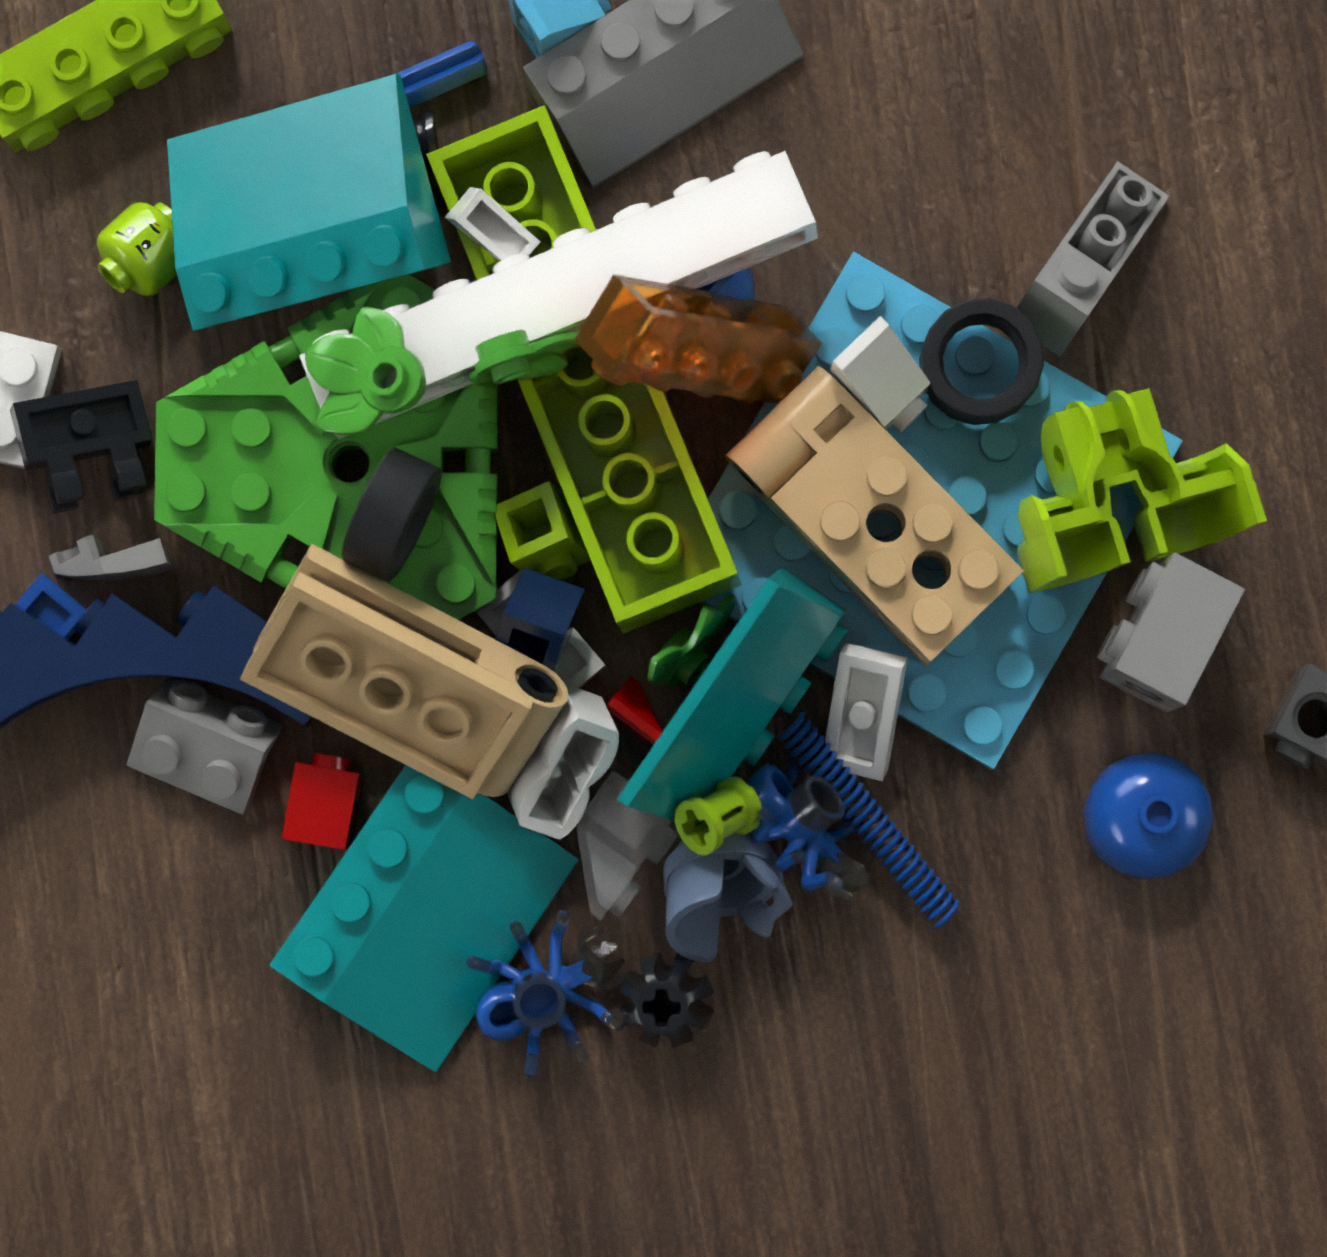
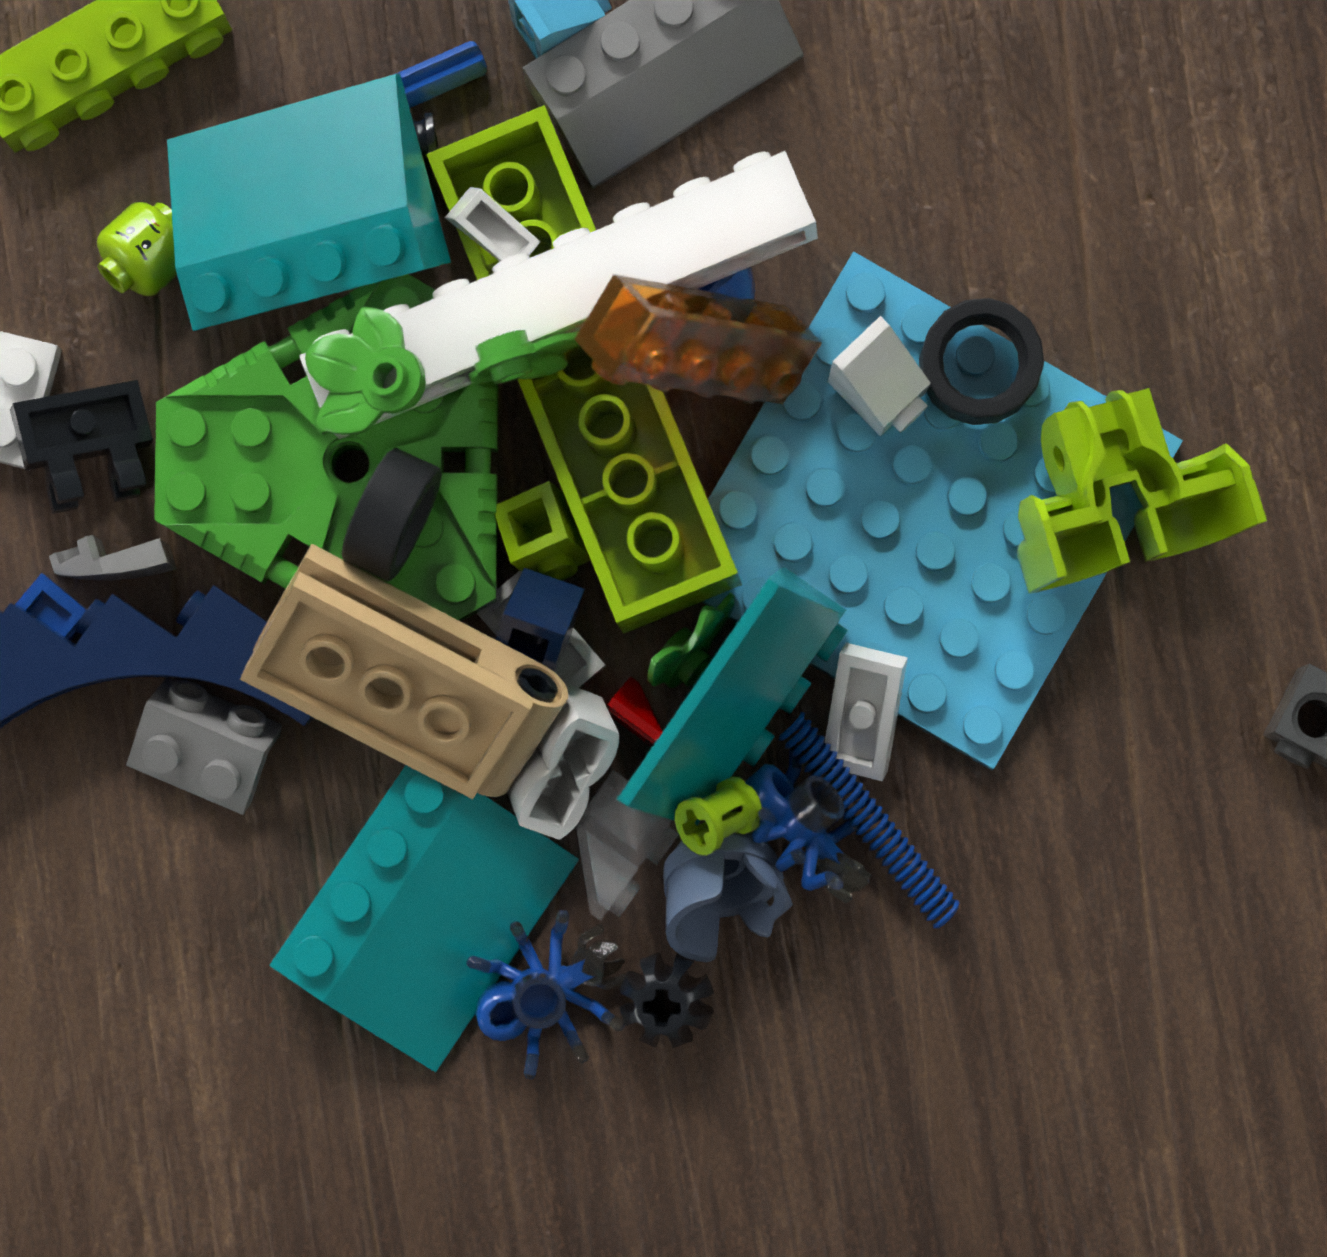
red brick [281,753,365,850] -> none
tan hinge [725,366,1024,667] -> none
light grey slope [1016,161,1169,357] -> none
blue cylinder [1083,752,1214,880] -> none
light grey brick [1097,553,1245,713] -> none

